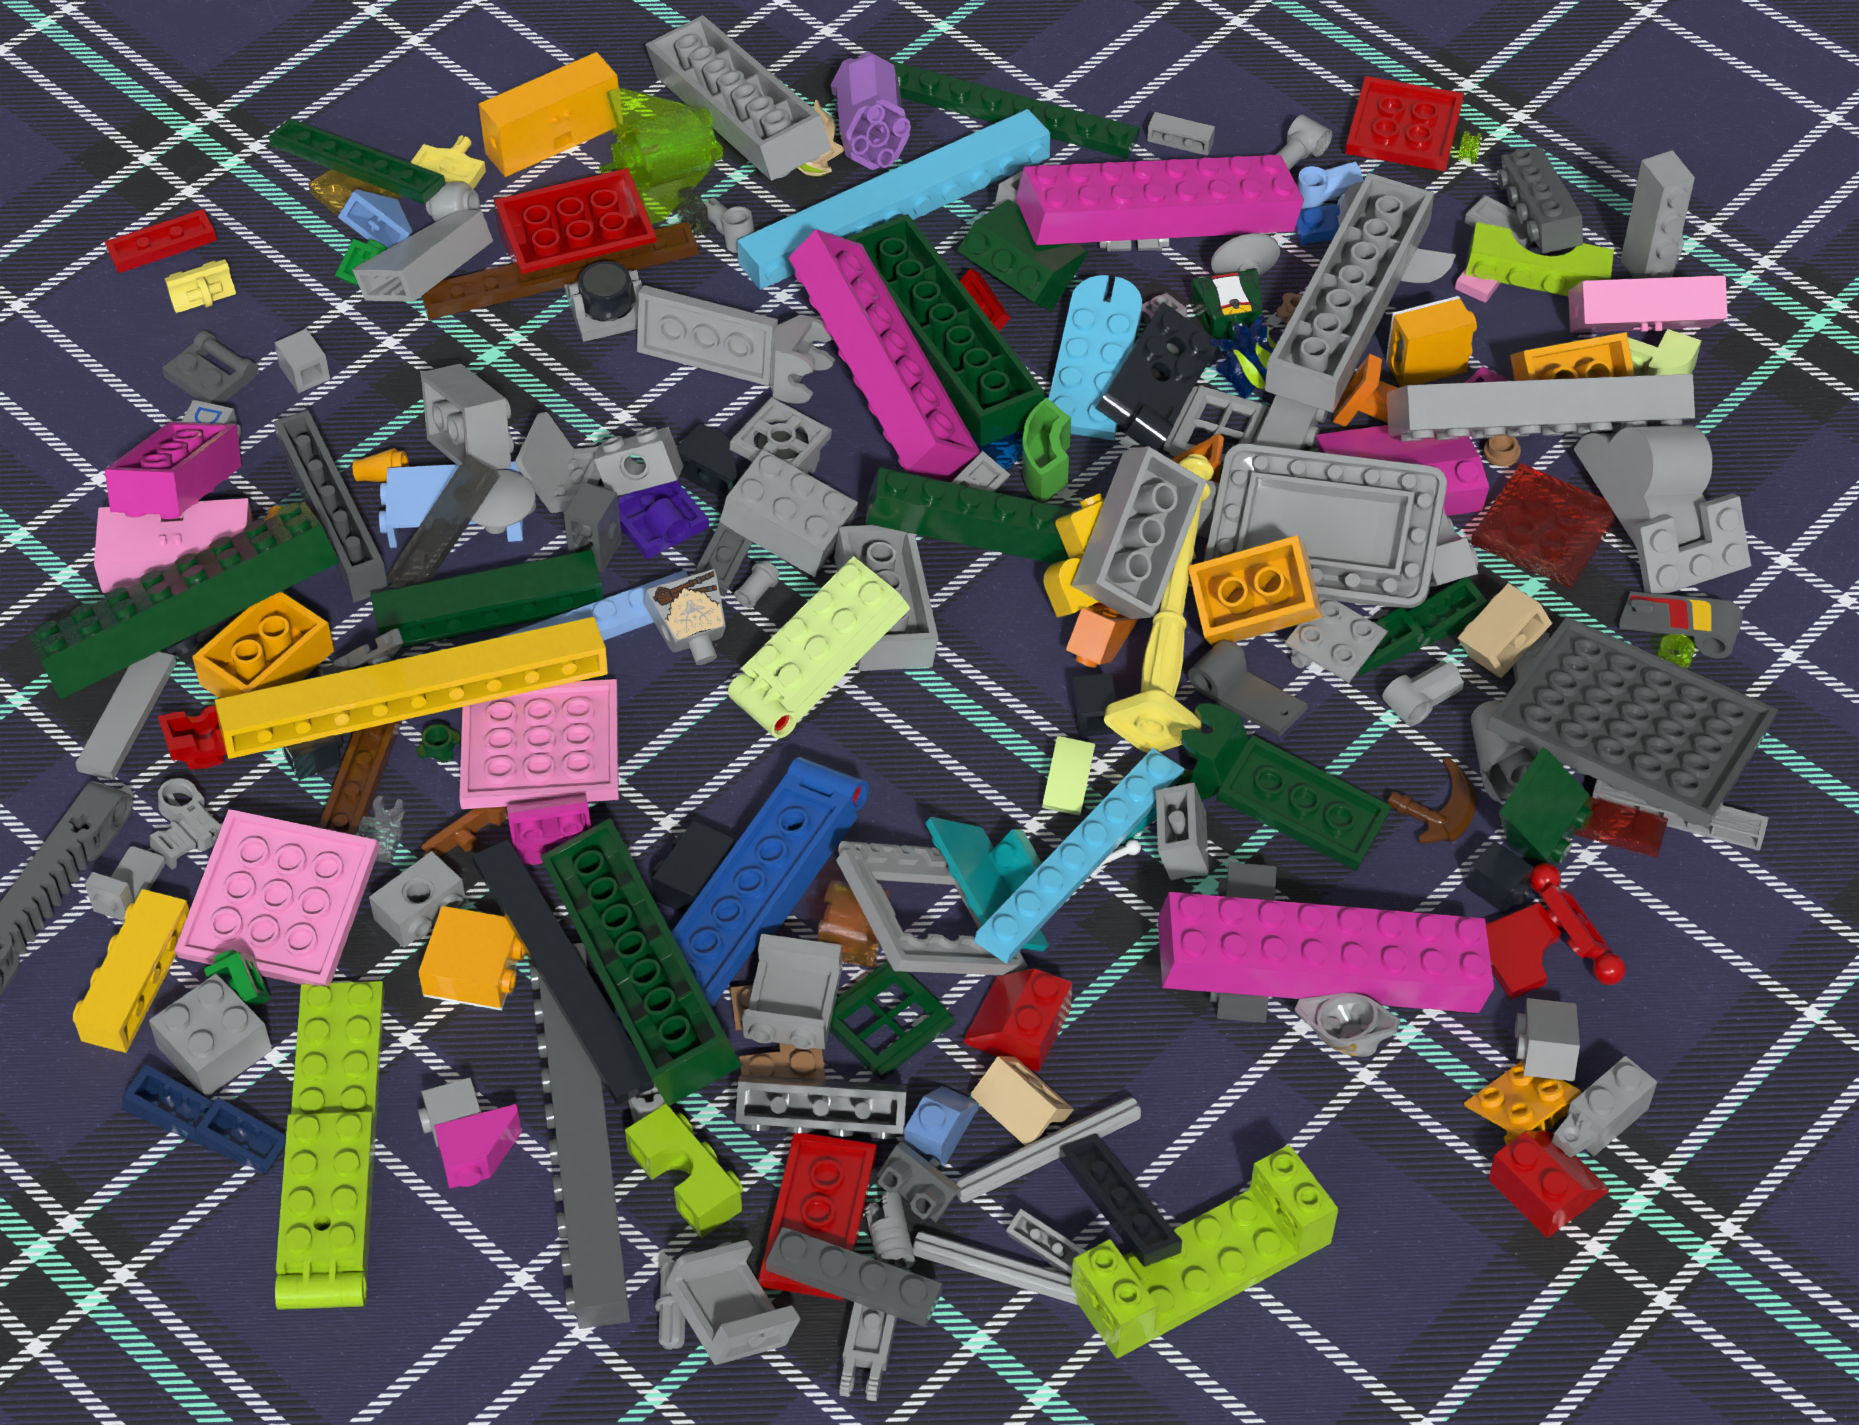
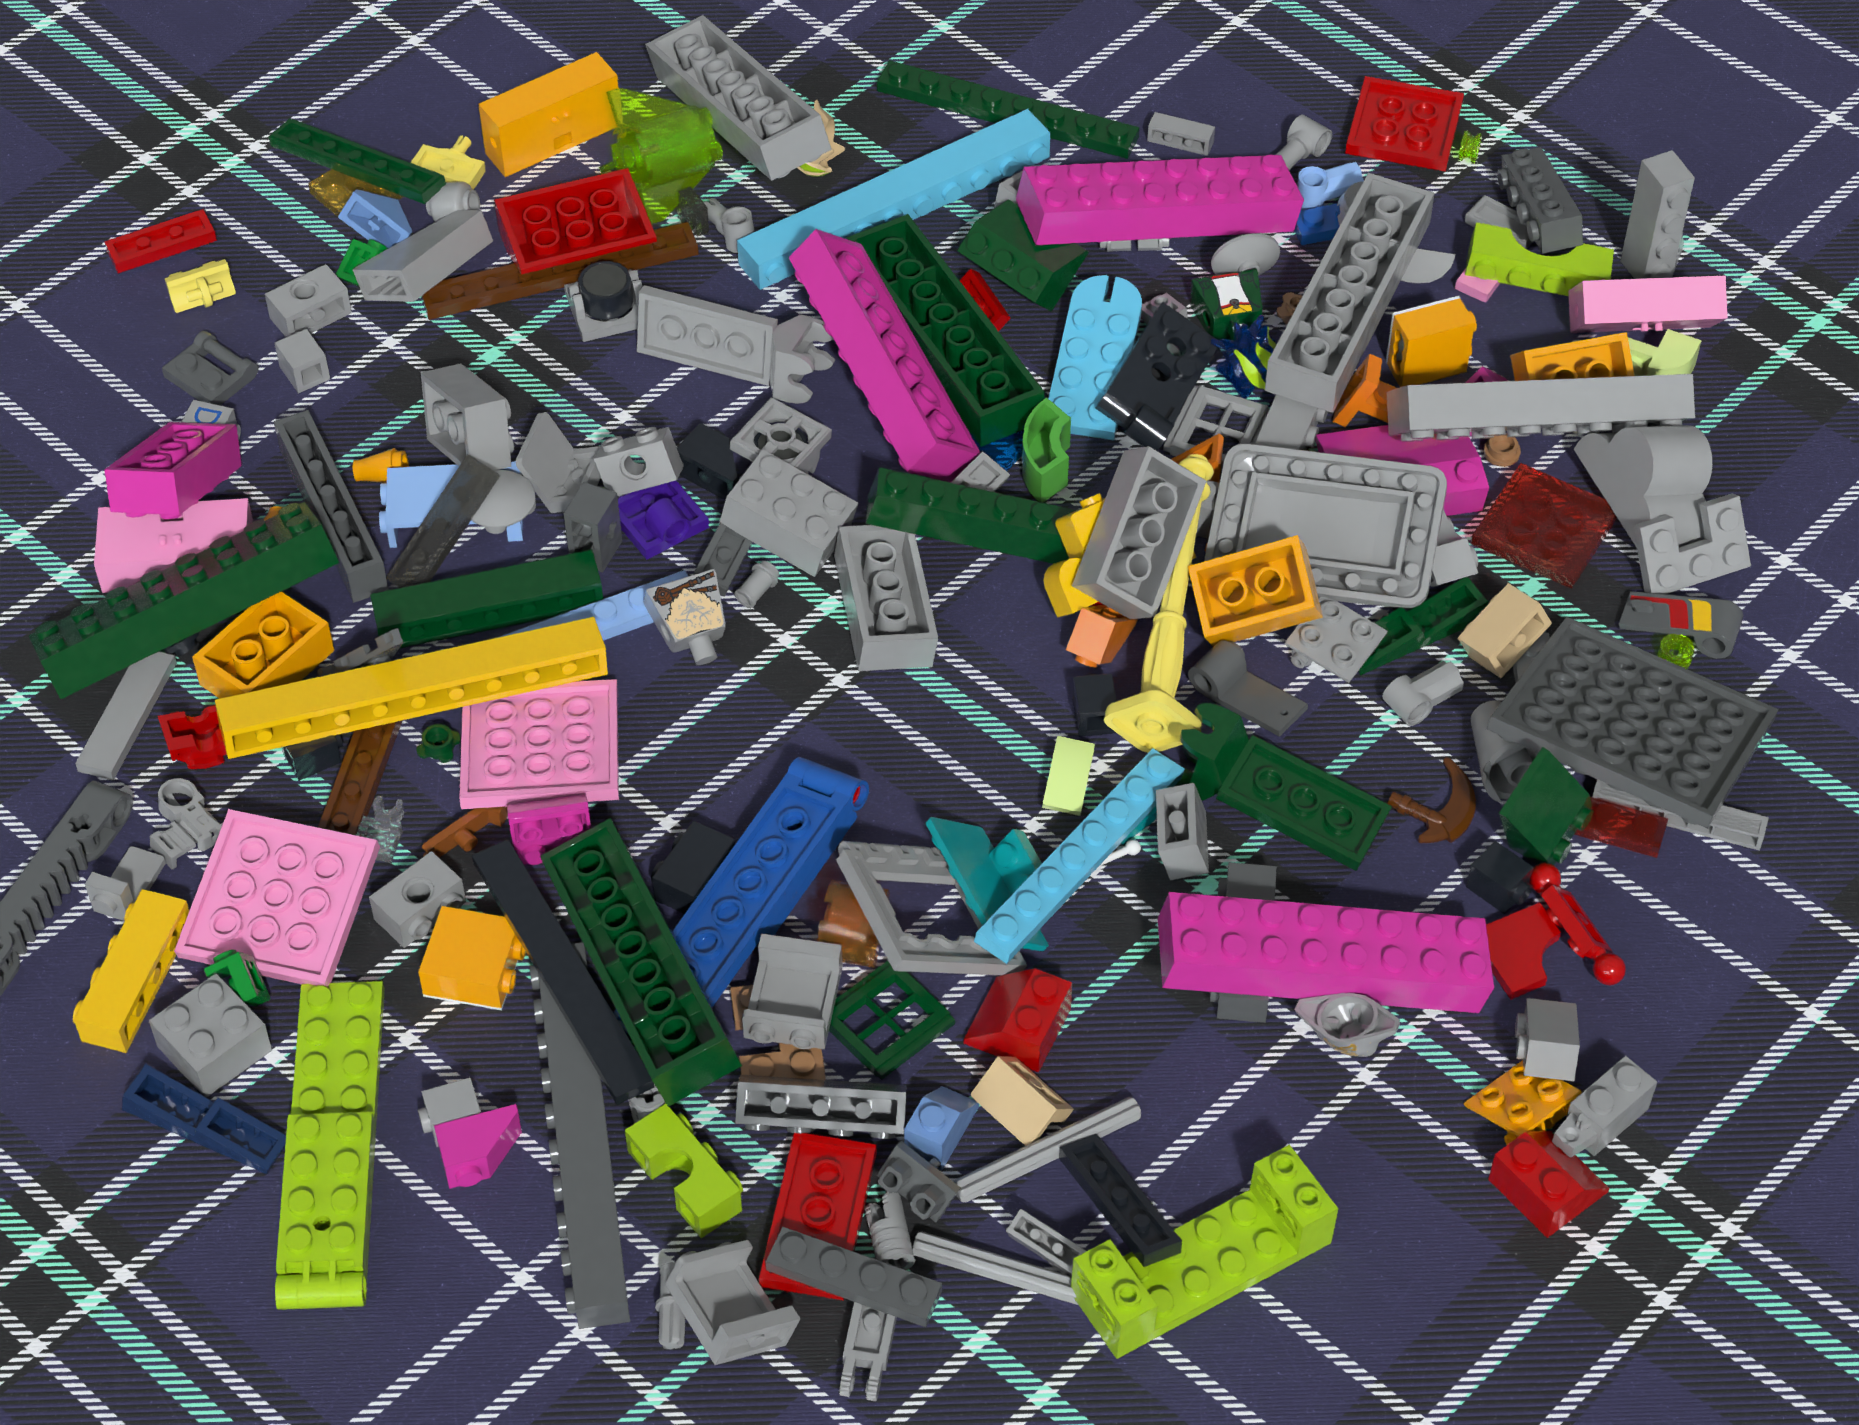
yellowish green hinge [728,556,911,738] -> none
medium lavender brick [830,51,911,170] -> none
none -> light grey brick [265,264,352,337]

